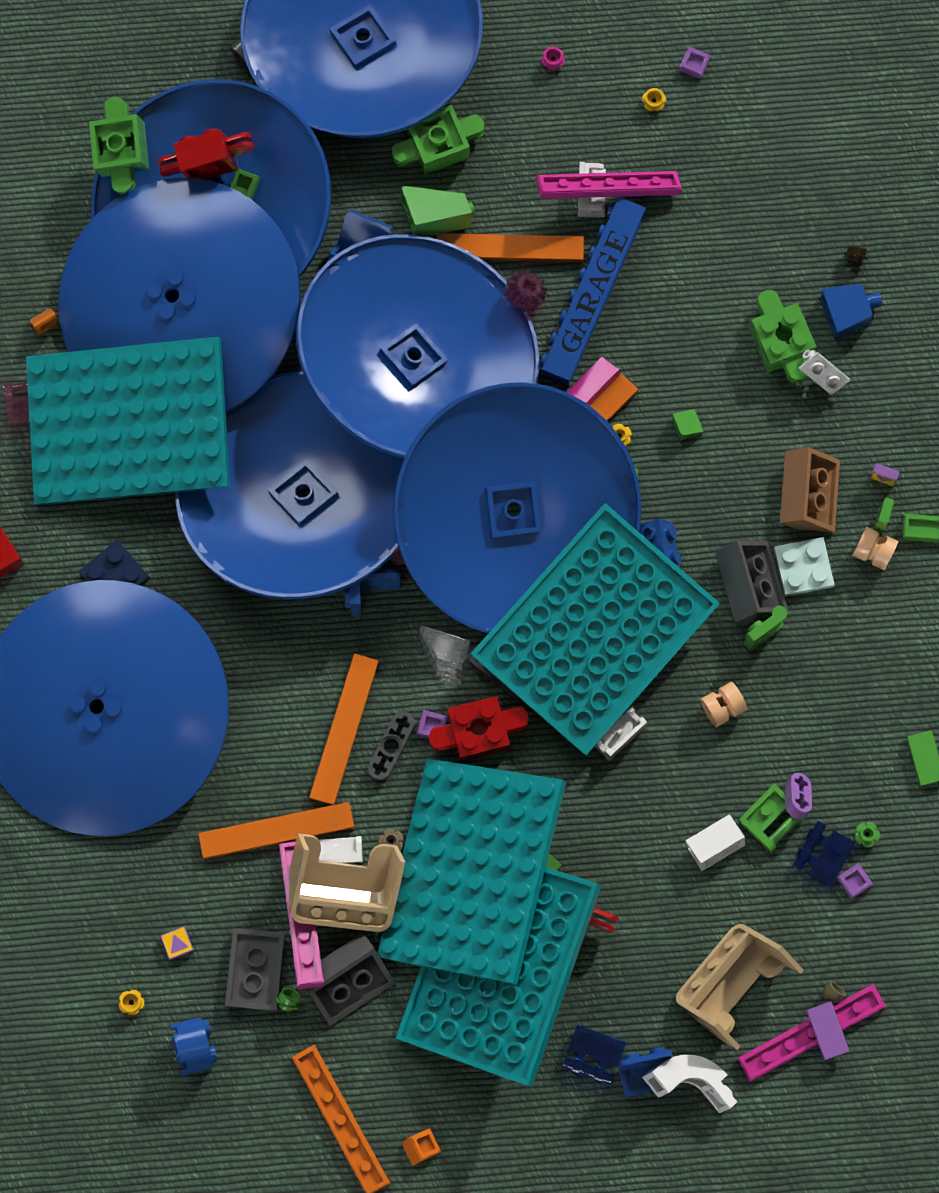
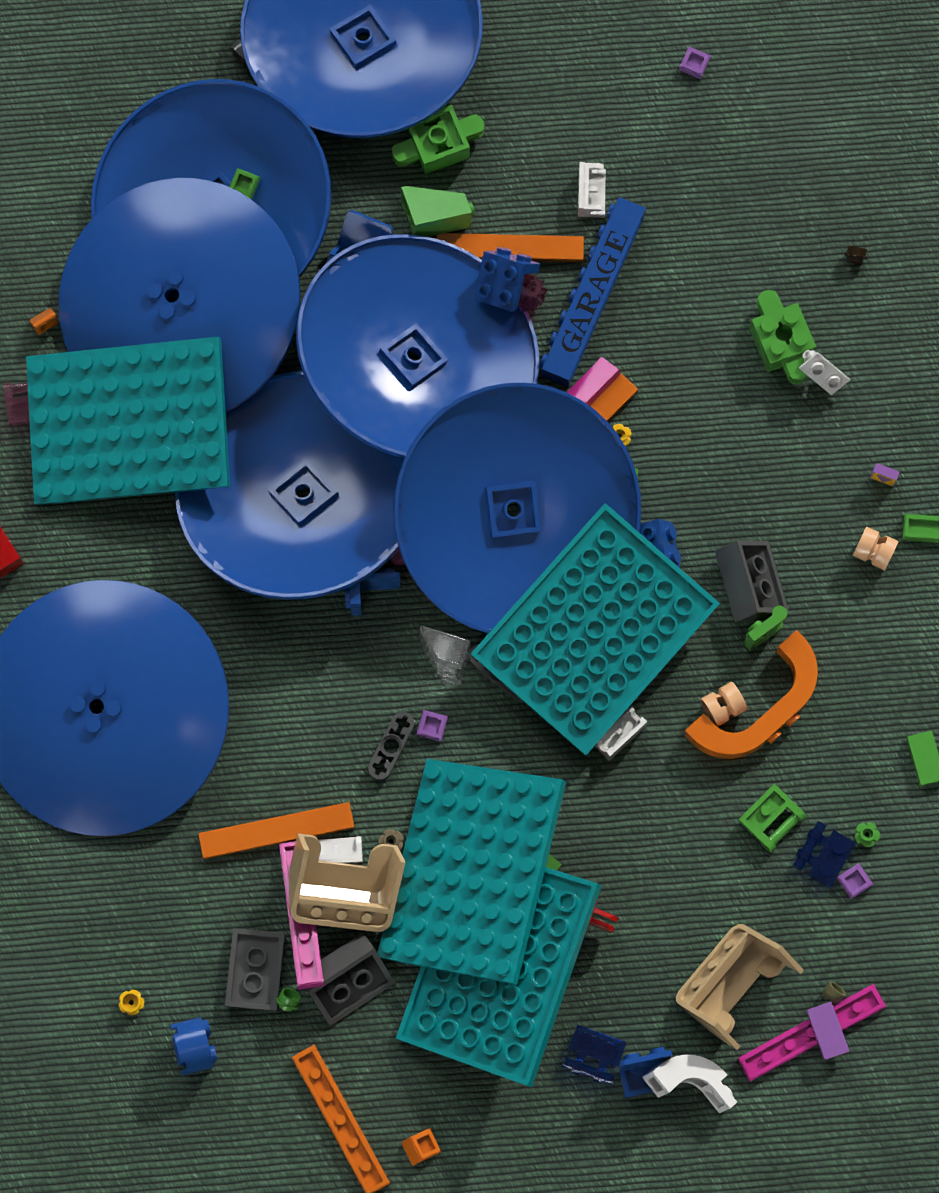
dark blue plate [78,540,150,586] -> none
bright green brick [89,97,149,195] -> none
red brick [157,129,255,180] -> none
tile [160,926,194,960] -> none
orange tile [309,654,379,805] -> none
red brick [429,696,528,763] -> none
dark pink tile [535,171,682,199] -> none
dark pink plate [541,47,565,70] -> none
yellow plate [642,88,666,111] -> none
bright green slope [671,409,704,441] -> none
white hinge [686,814,745,871] -> none
light aqua plate [774,537,834,597] -> none
medium nougat slope [780,447,840,533] -> none
medium lavender beam [785,773,812,819] -> none
blue torso [820,284,883,340] -> none
bright green tile [873,497,894,536] -> none
none -> blue bracket [475,247,540,311]
none -> orange arch [684,630,818,759]

